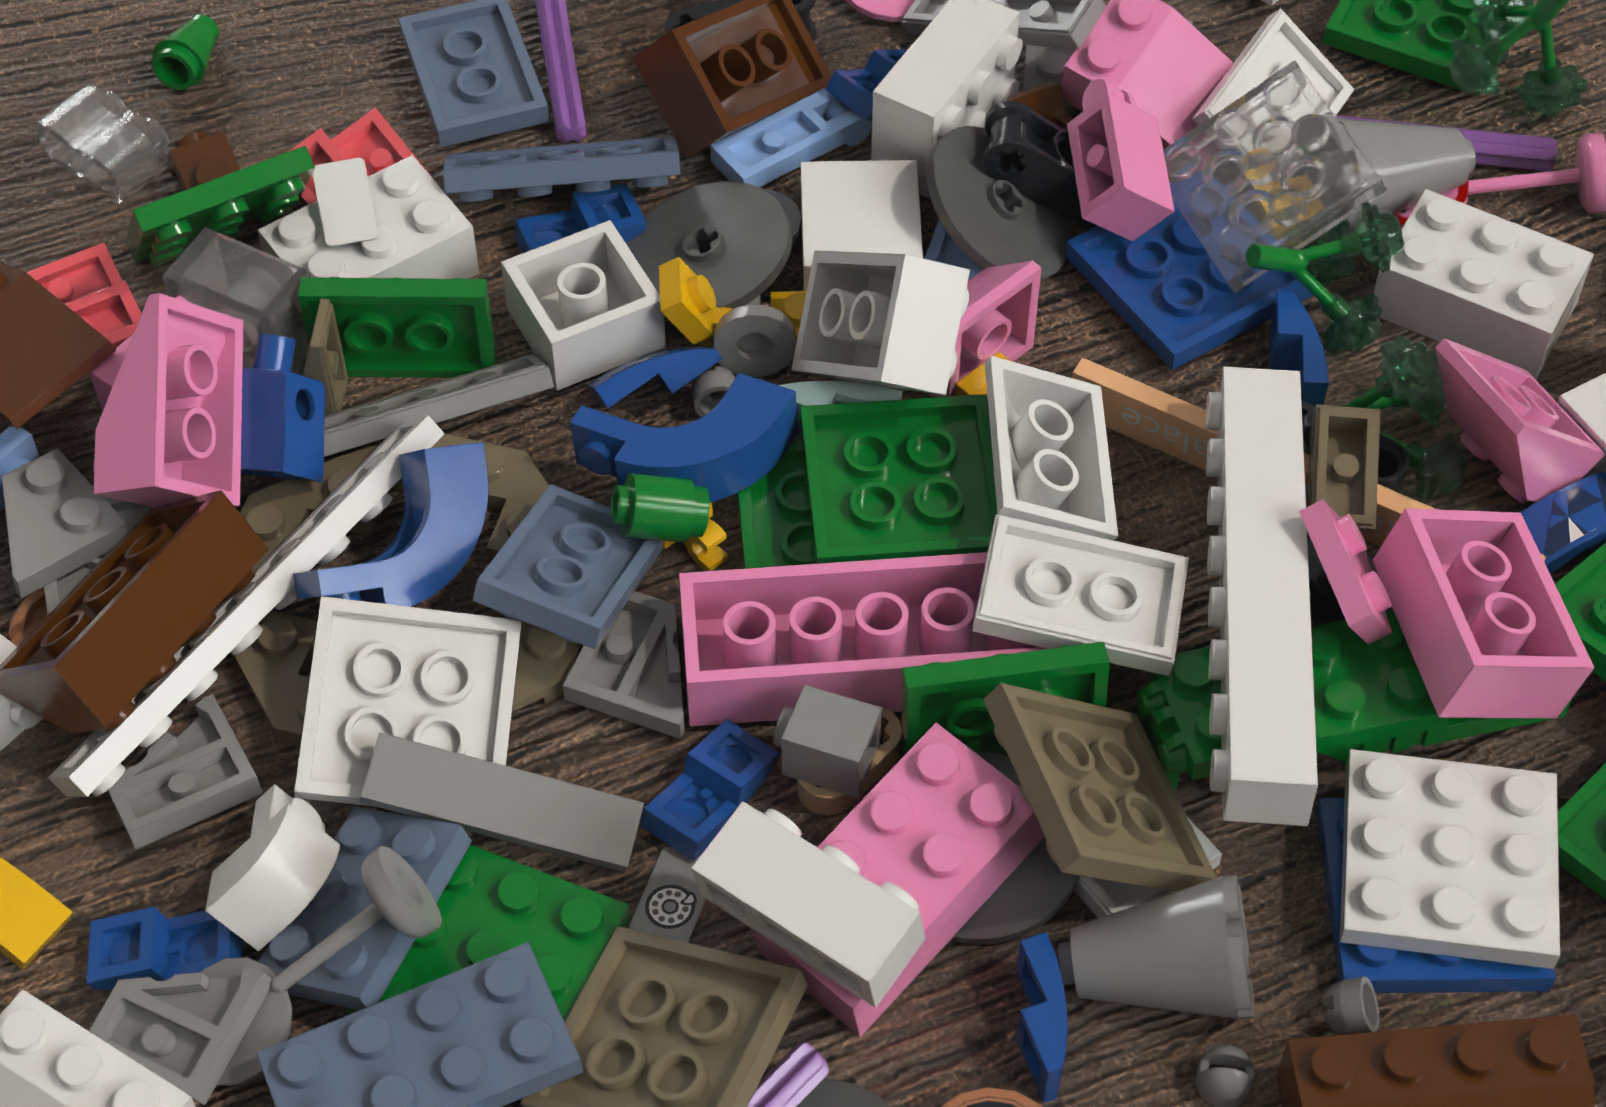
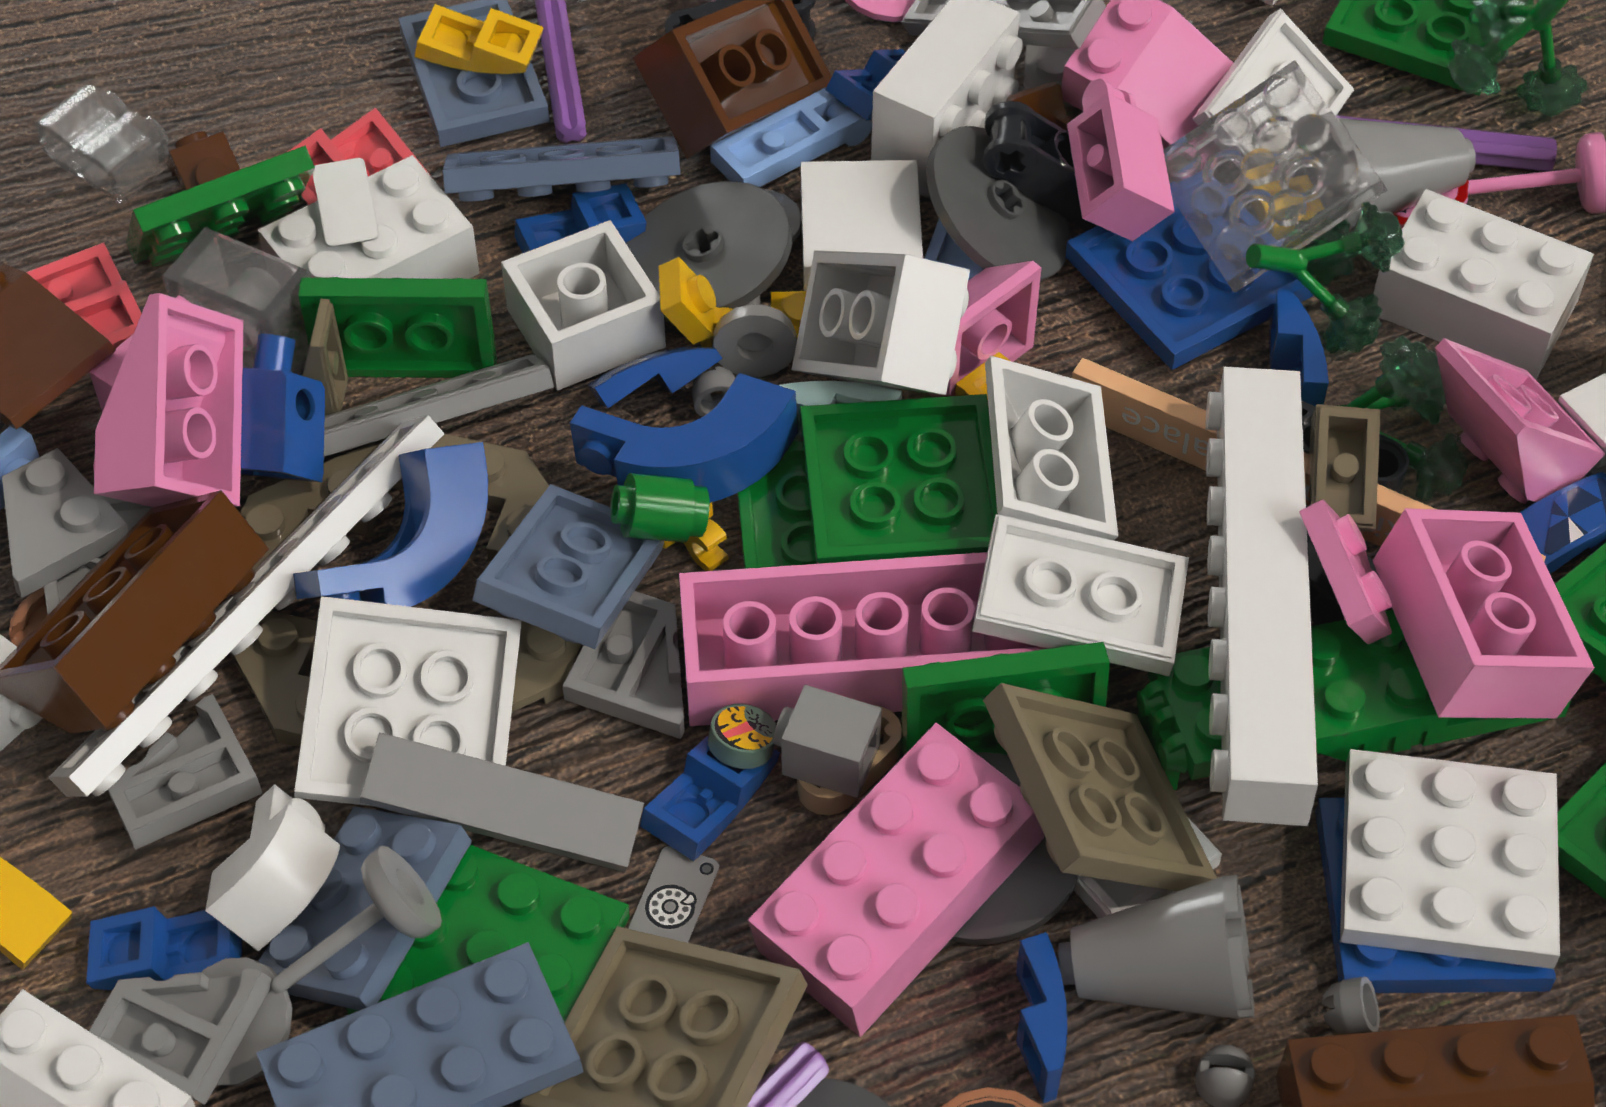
green cone [152,14,220,90] -> none
white brick [692,801,925,1008] -> none
none -> yellow slope [414,4,544,74]
none -> tile [708,704,776,769]

